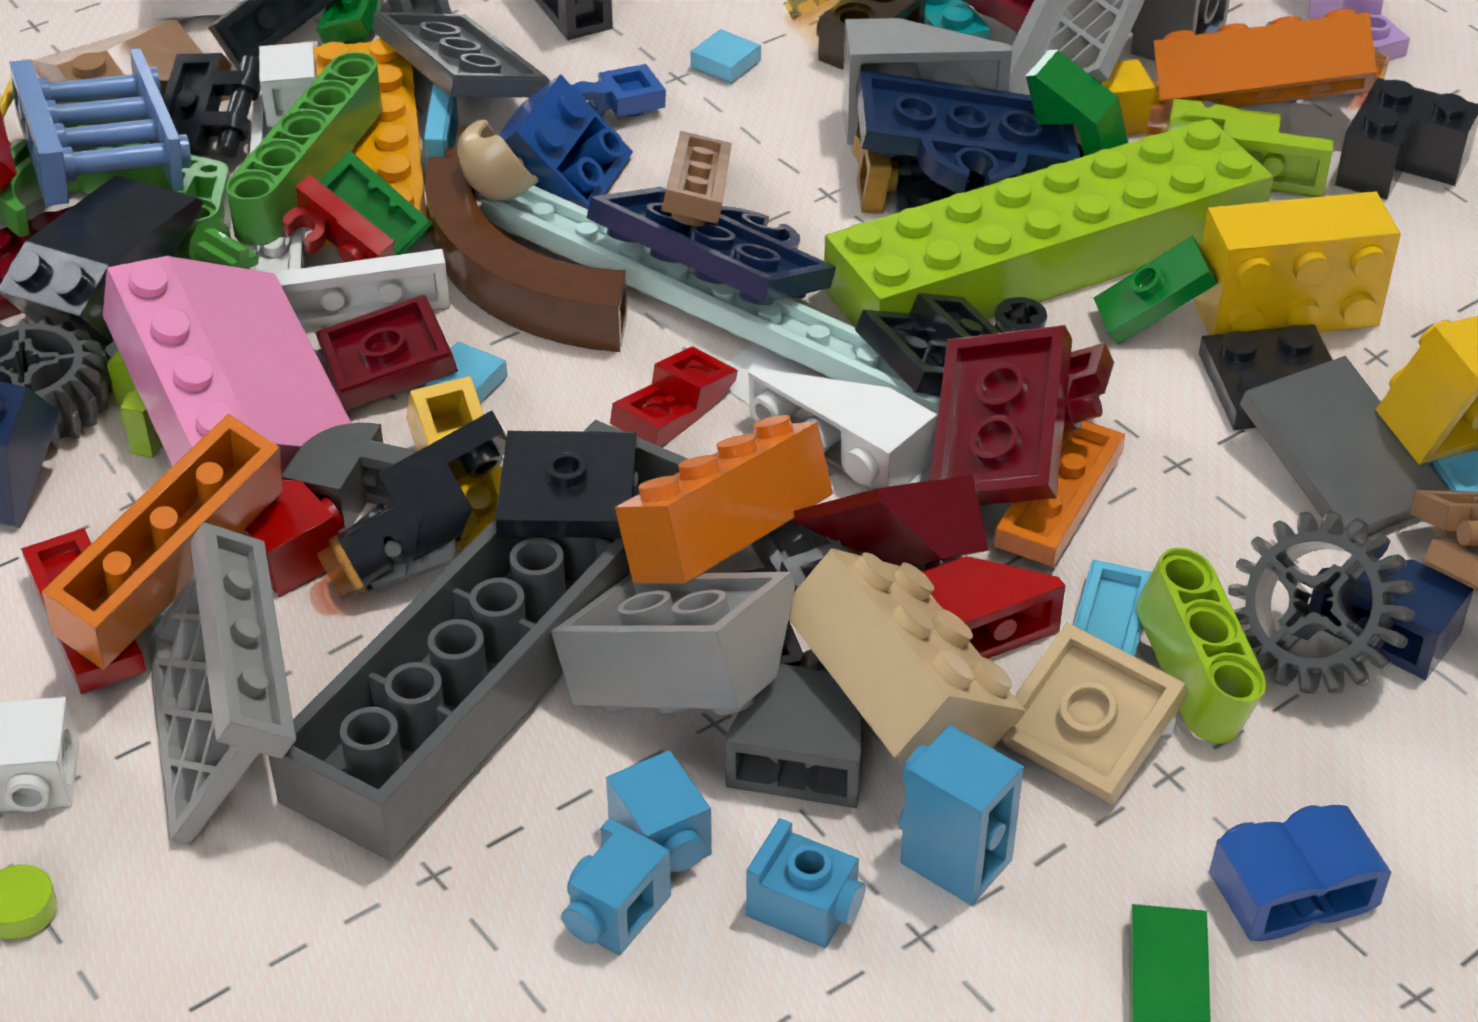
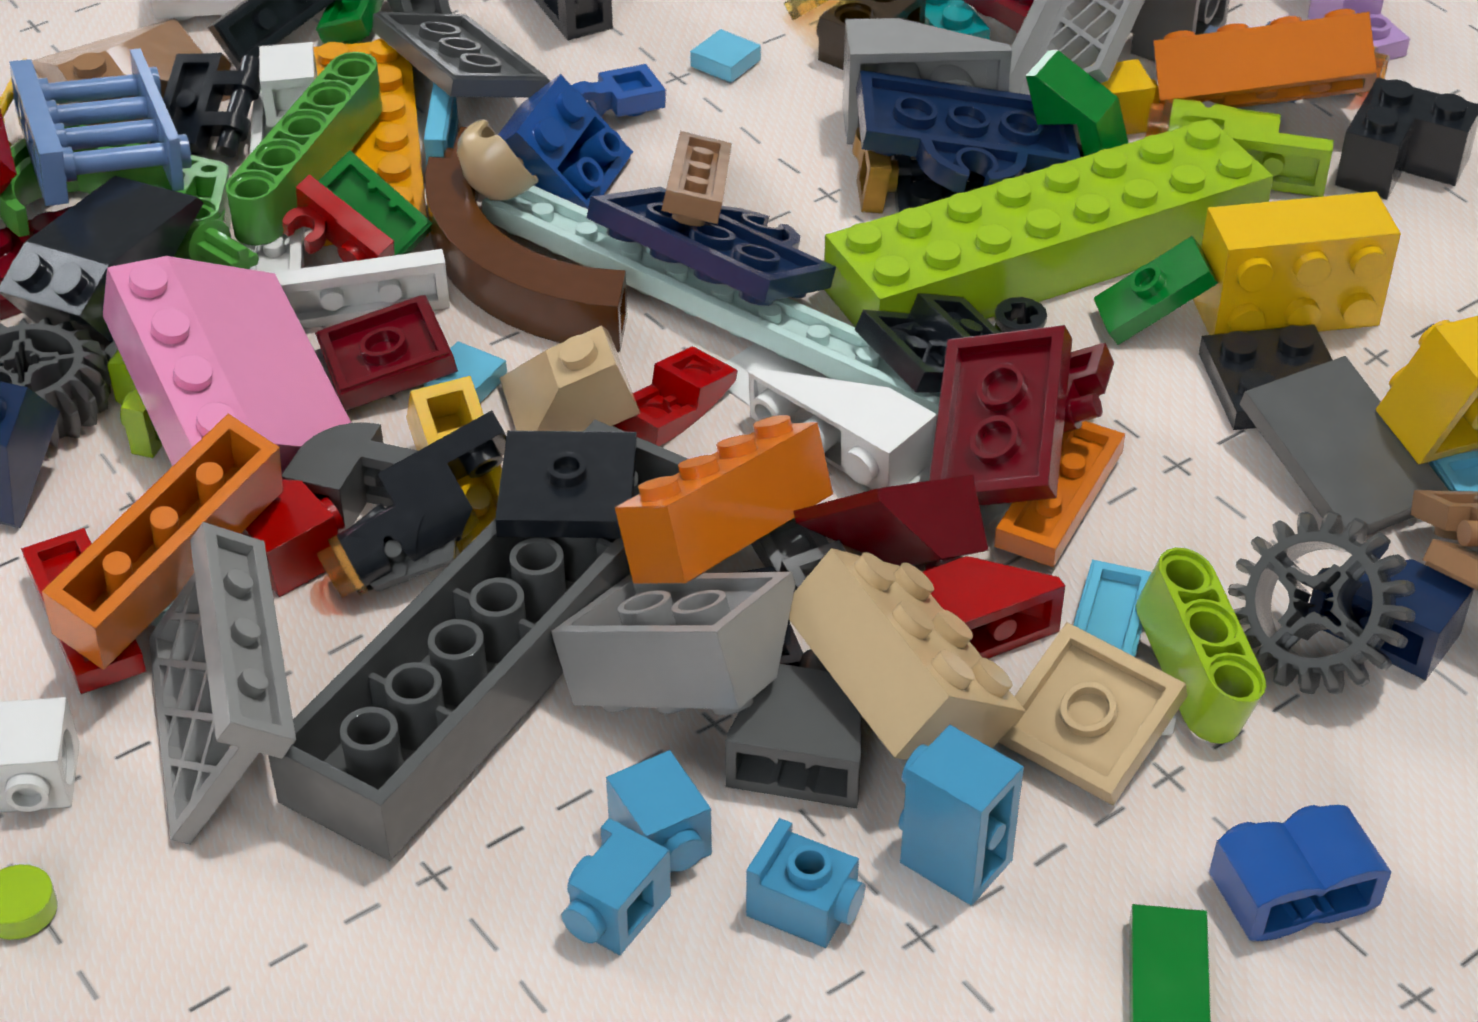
none -> tan slope [500,325,640,431]

